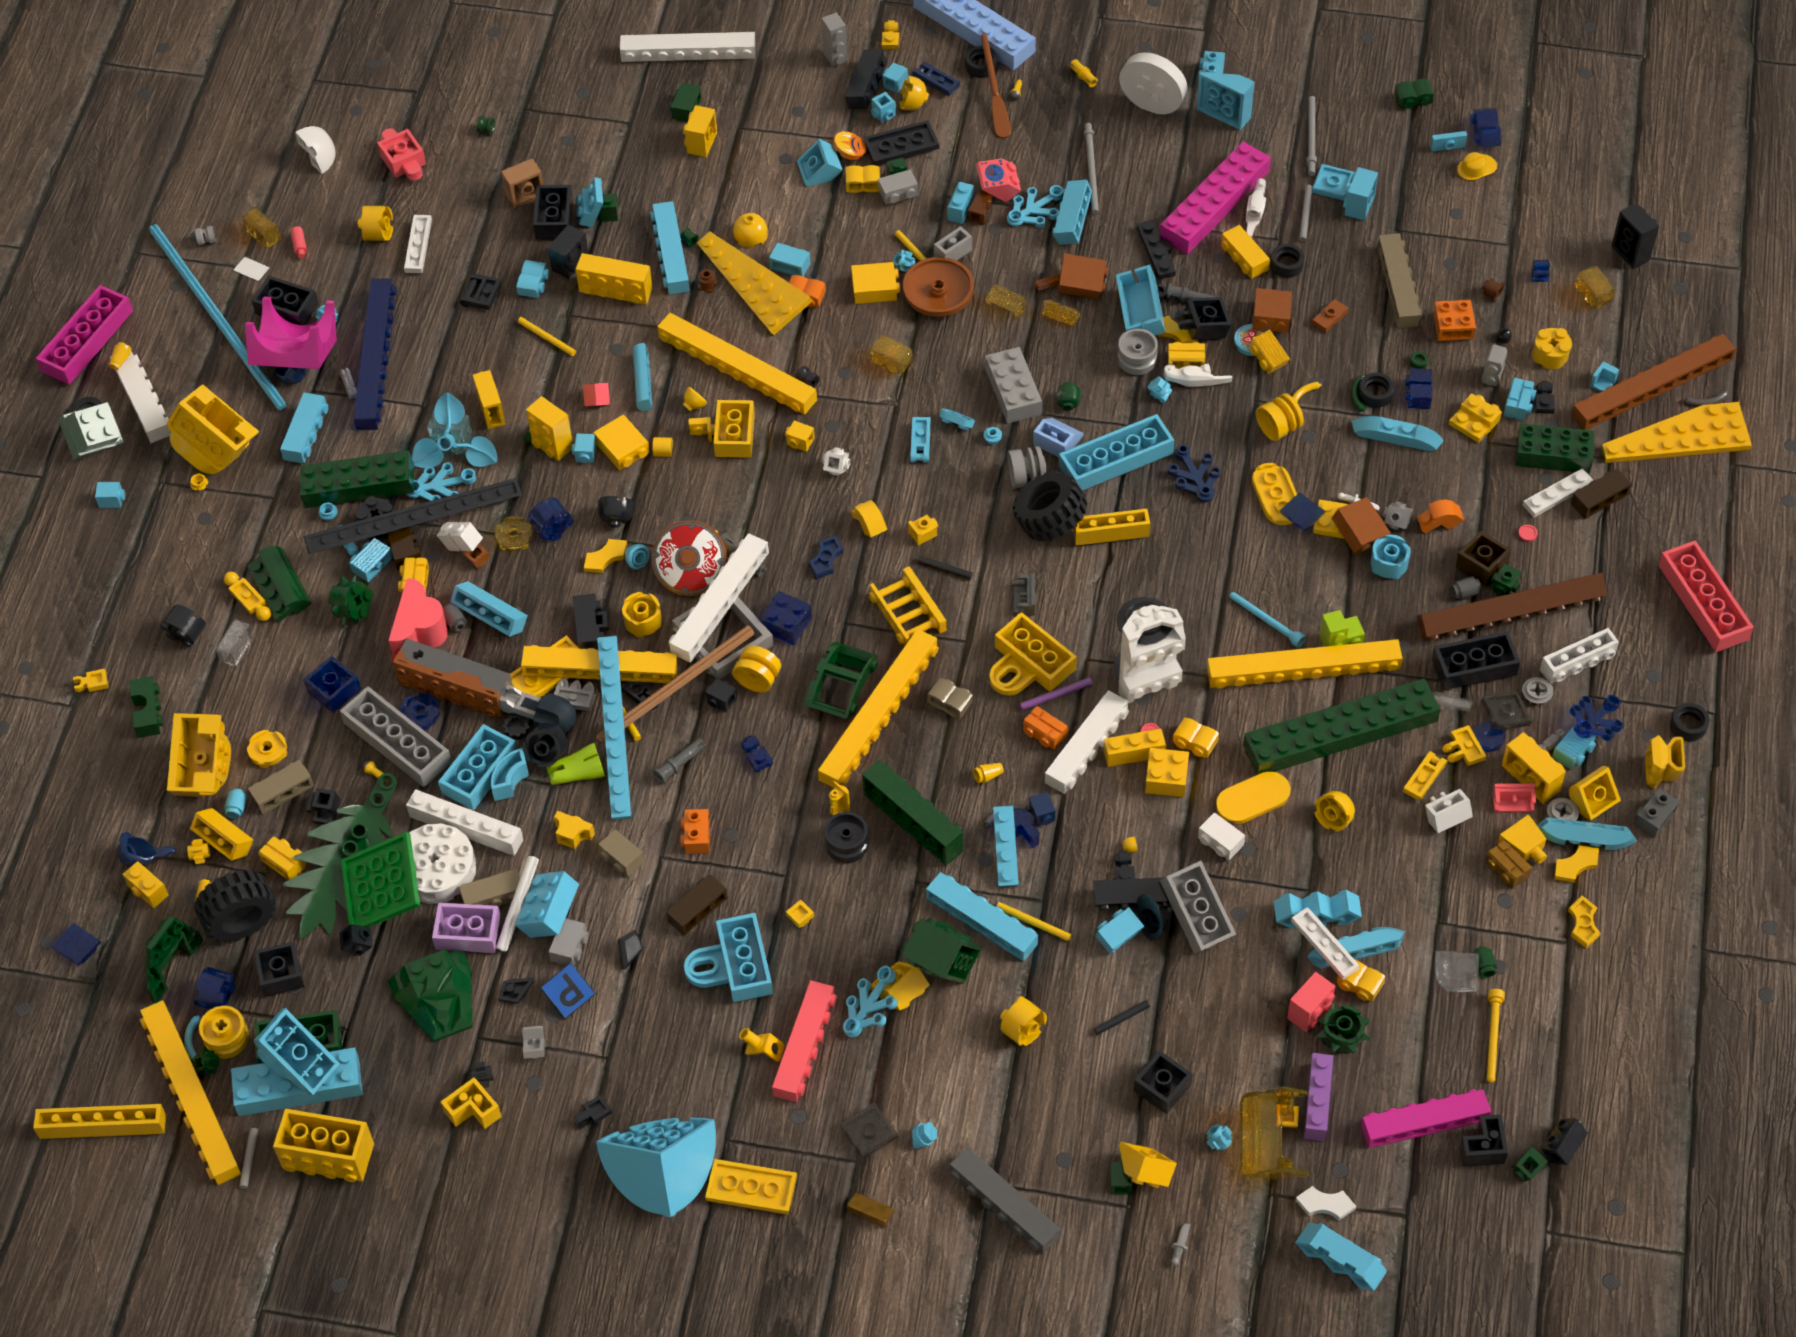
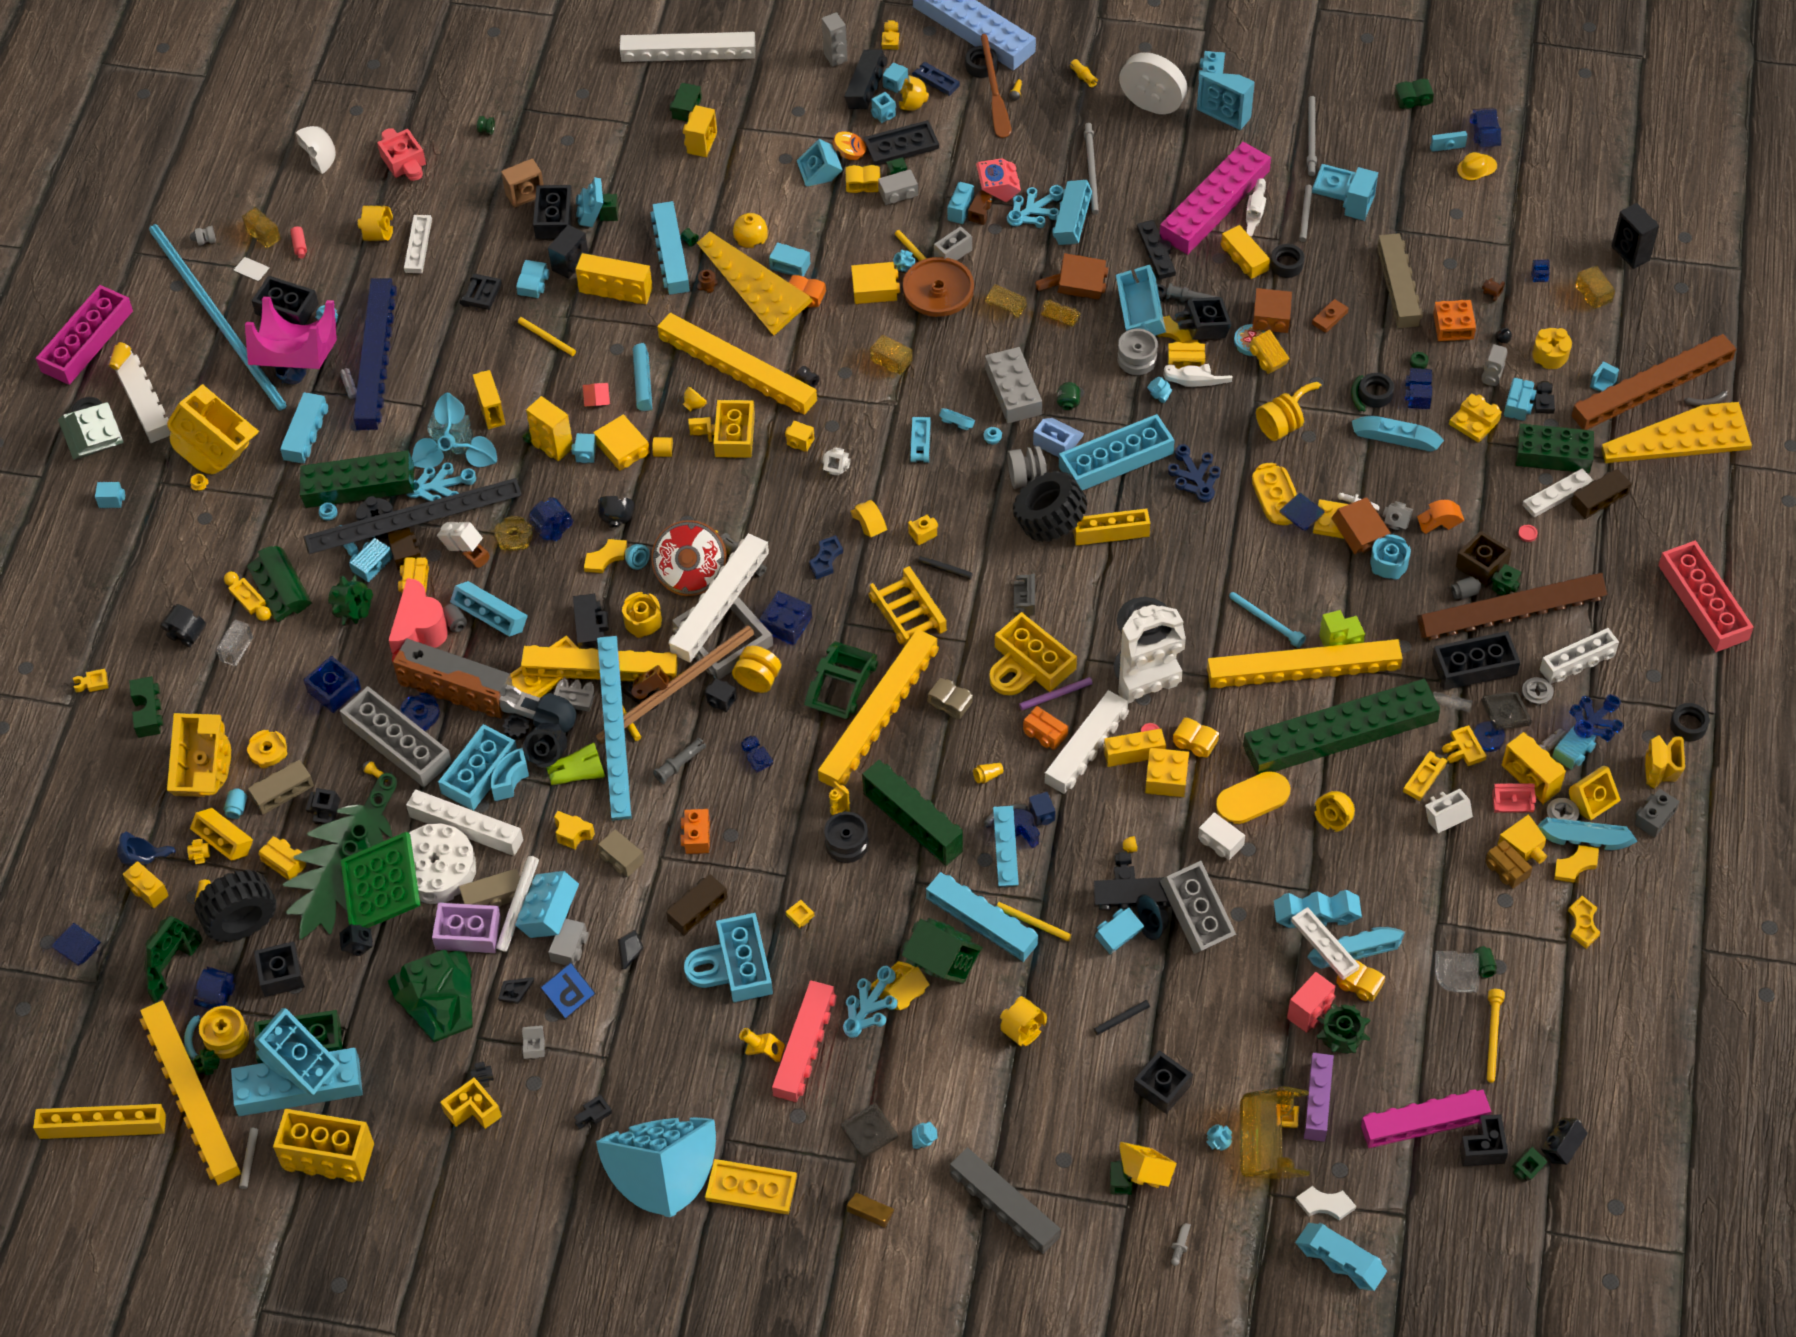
none -> reddish brown leg [632,665,670,699]

